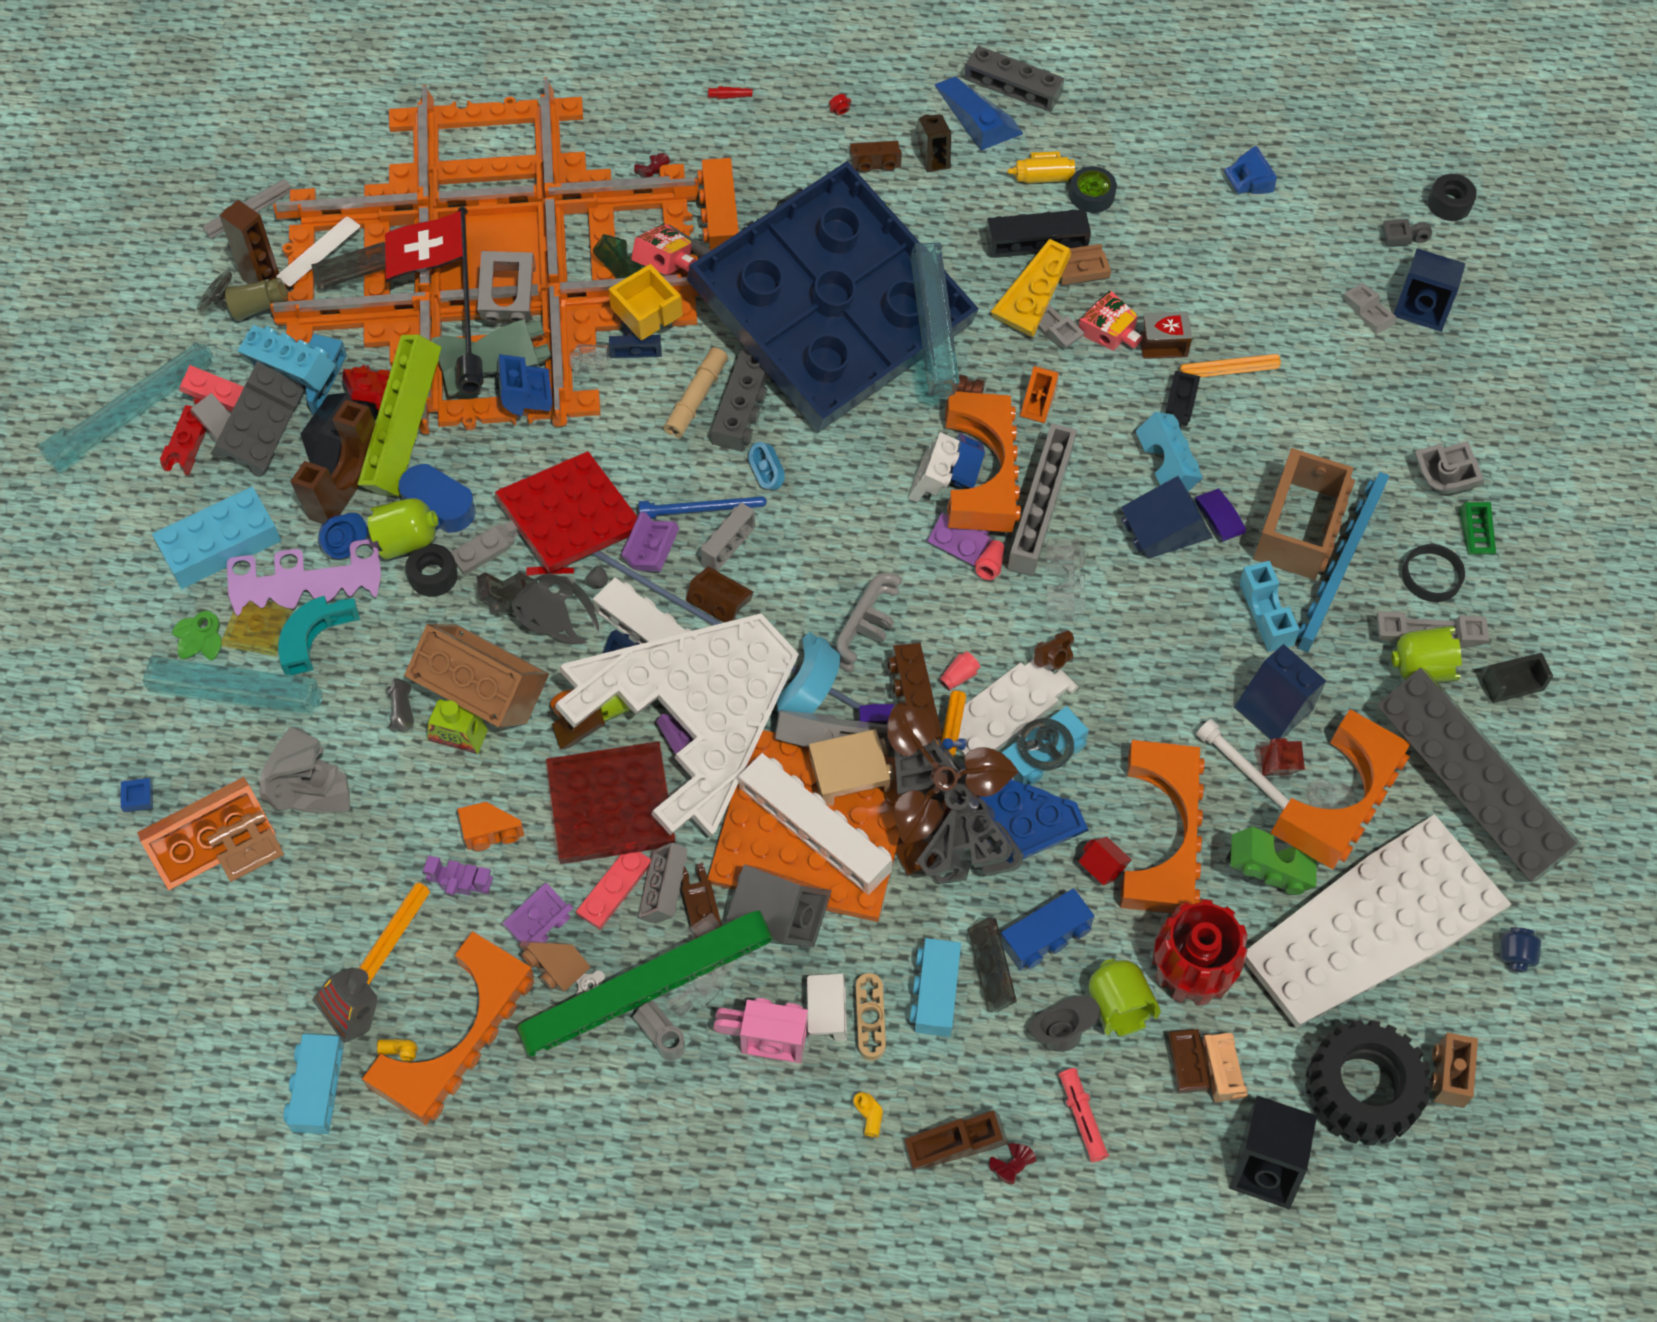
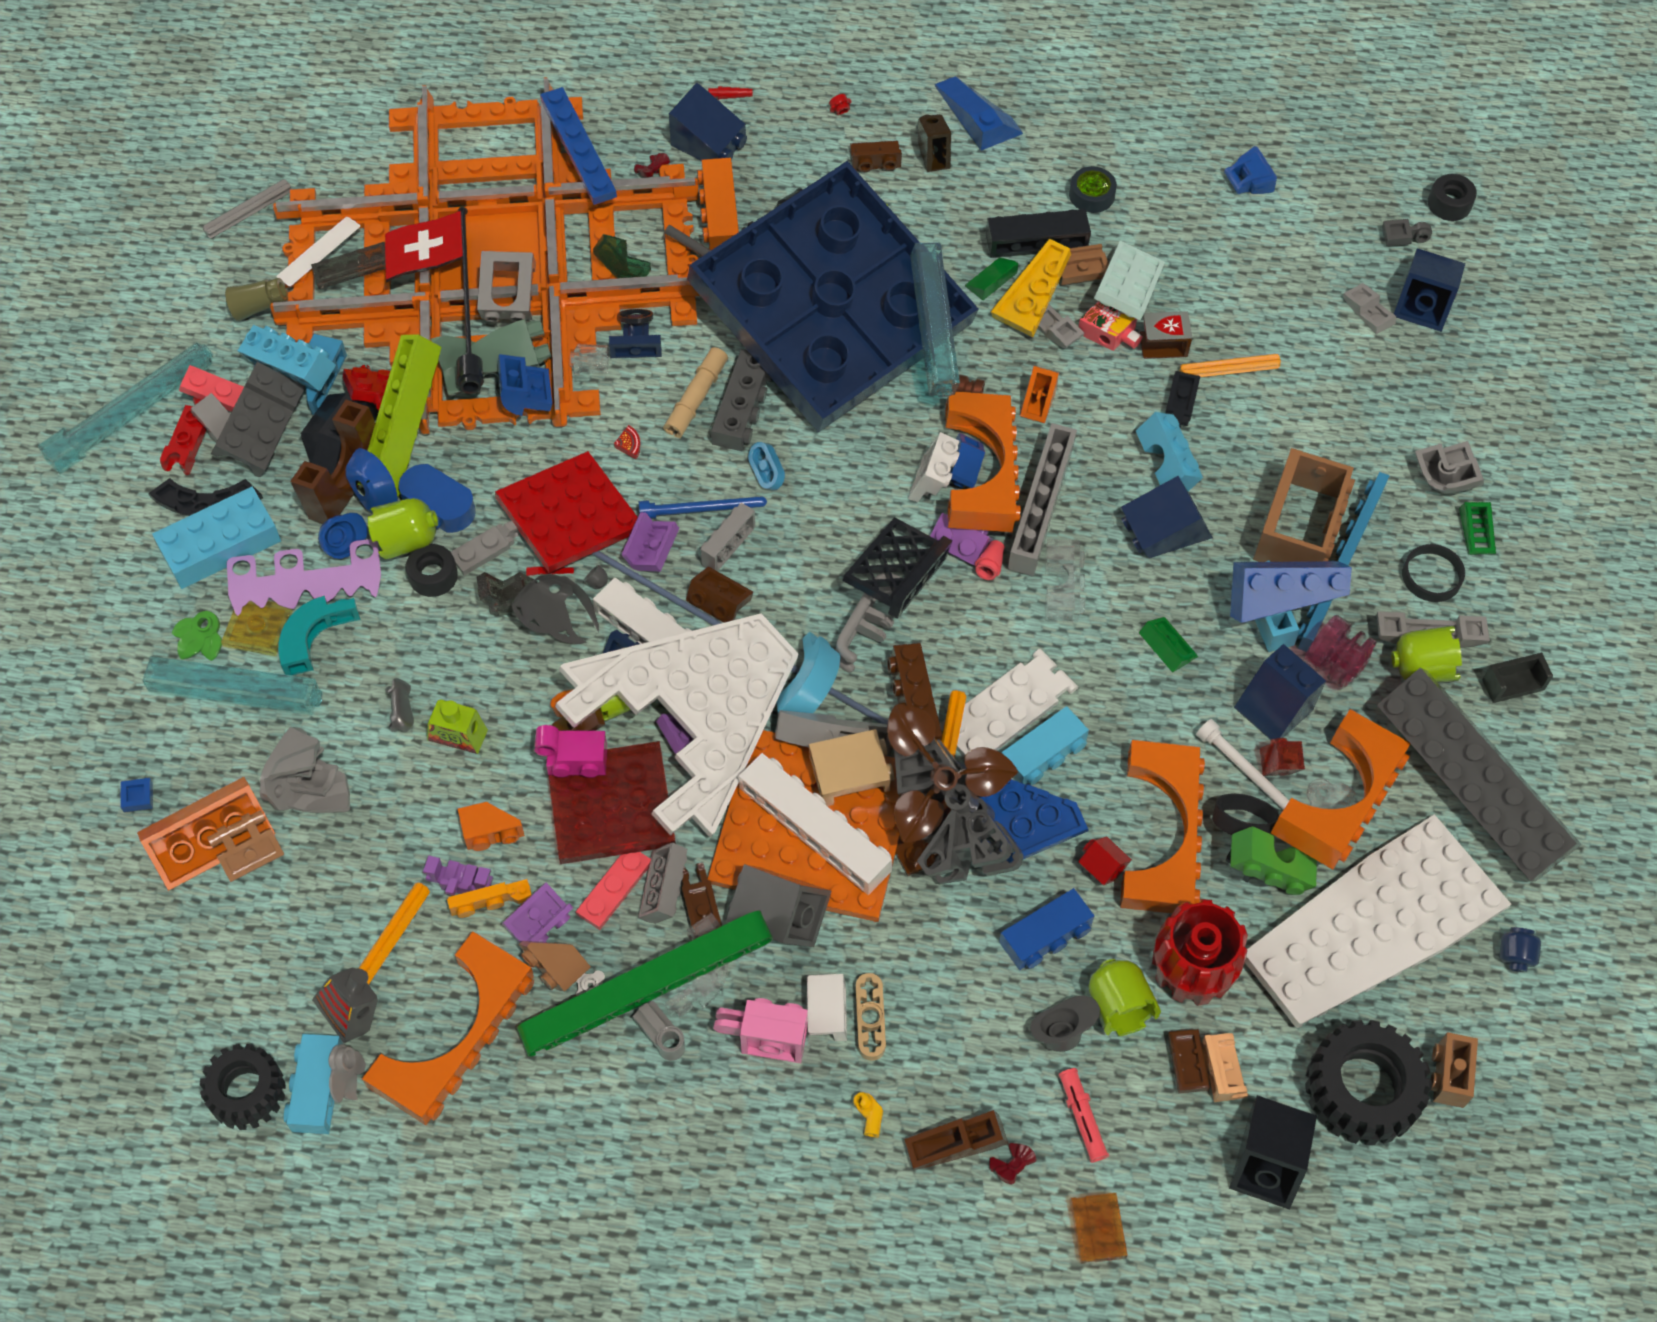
clear smoke piece [197,271,232,312] -> none
reddish brown brick [219,200,279,284] -> none
yellow arm [377,1039,418,1062] -> none
medium nougat hose [404,624,549,727] -> none
yellow piece [609,264,683,341] -> none
coral torso [631,223,696,275] -> none
dark purple piece [859,704,894,724] -> none
medium azure brick [910,938,961,1037] -> none
coral cone [939,651,981,691] -> none
blue hinge [942,738,966,750] -> none
dark grey brick [964,46,1065,112] -> none
clear smoke plate [968,917,1017,1013] -> none
yellow piece [1007,151,1075,183] -> none
clear smoke piece [1017,718,1074,770] -> none
reddish brown plate [1034,630,1074,669] -> none
dark purple slope [1195,488,1246,542] -> none
none -> black tile [148,478,263,516]
none -> black tyre [200,1044,286,1130]
none -> light grey plate [328,1044,366,1103]
none -> blue piece [346,448,398,513]
none -> light orange hinge [447,879,531,918]
none -> dark pink hinge [534,725,607,777]
none -> blue plate [540,87,617,205]
none -> red tile [614,425,640,459]
none -> dark blue slope [669,83,747,161]
none -> black fence [842,517,953,619]
none -> green slope [965,257,1019,300]
none -> clear orange plate [1070,1193,1128,1264]
none -> light aqua plate [1094,241,1165,320]
none -> green slope [1139,617,1198,673]
none -> black tyre [1212,793,1279,835]
none -> wedge [1230,561,1352,623]
none -> clear pink wheel [1303,615,1377,689]

